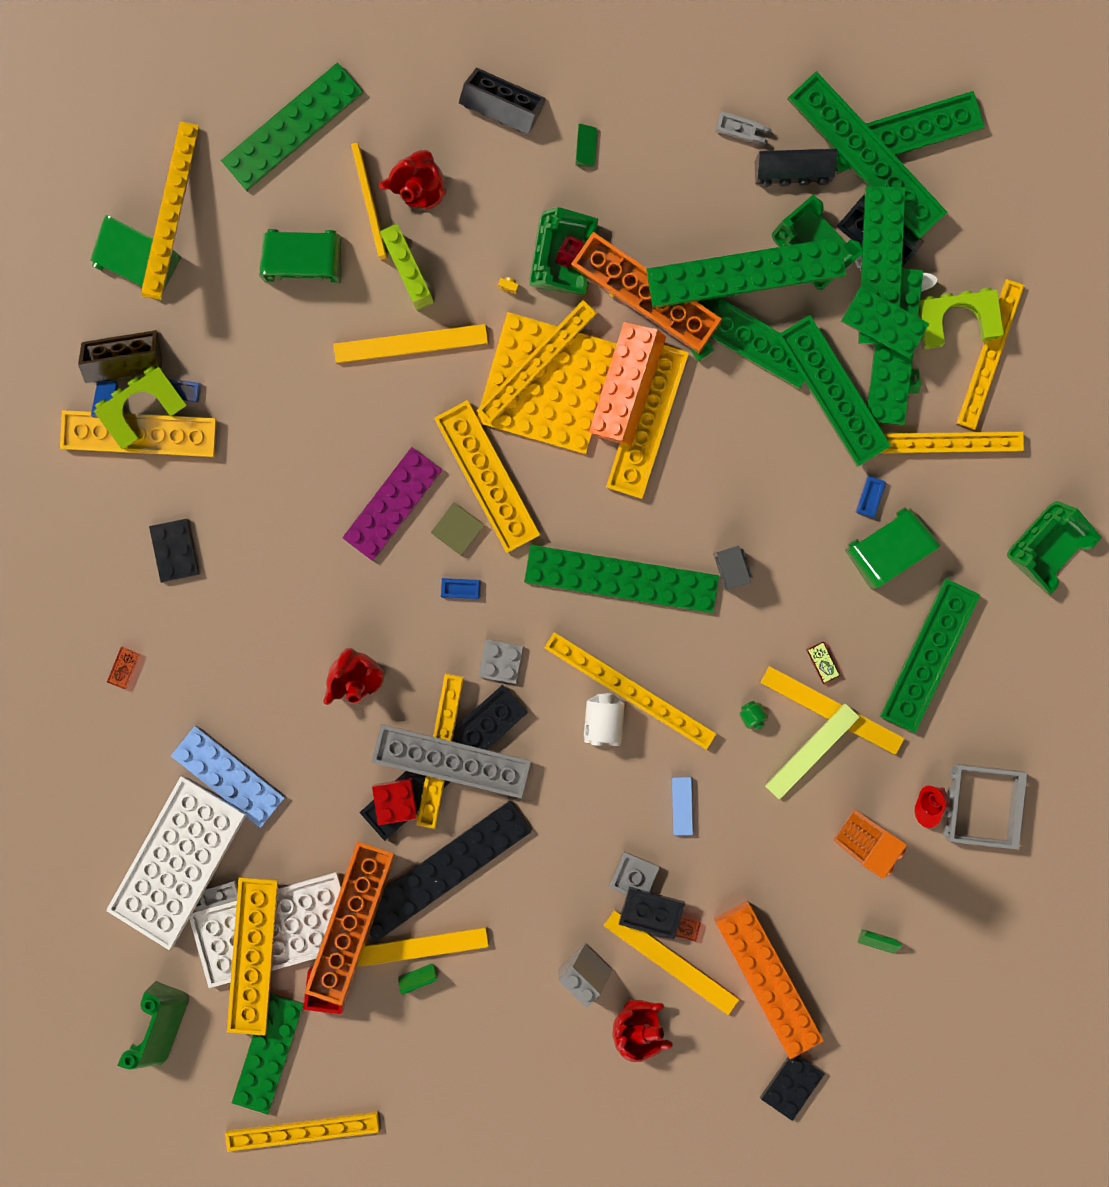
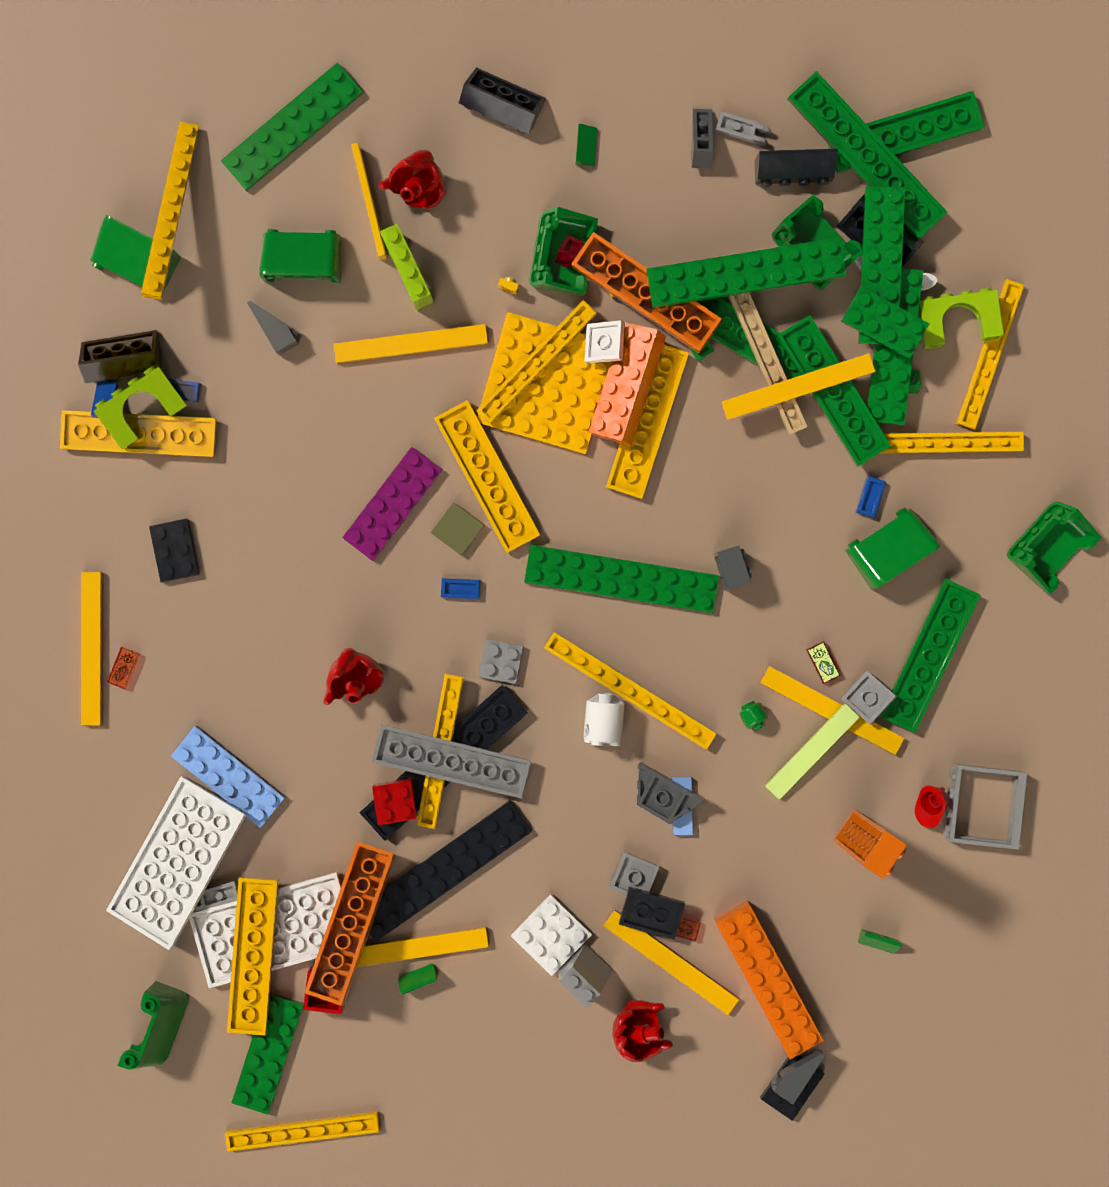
none -> yellow tile [81,572,102,725]
none -> dark grey slope [247,301,299,355]
none -> white plate [511,894,592,976]
none -> white plate [584,320,625,363]
none -> dark grey wing [637,762,705,824]
none -> dark grey slope [691,109,713,168]
none -> yellow tile [721,353,875,420]
none -> tan plate [729,293,807,435]
none -> dark grey slope [771,1048,825,1104]
none -> light grey plate [841,671,897,725]

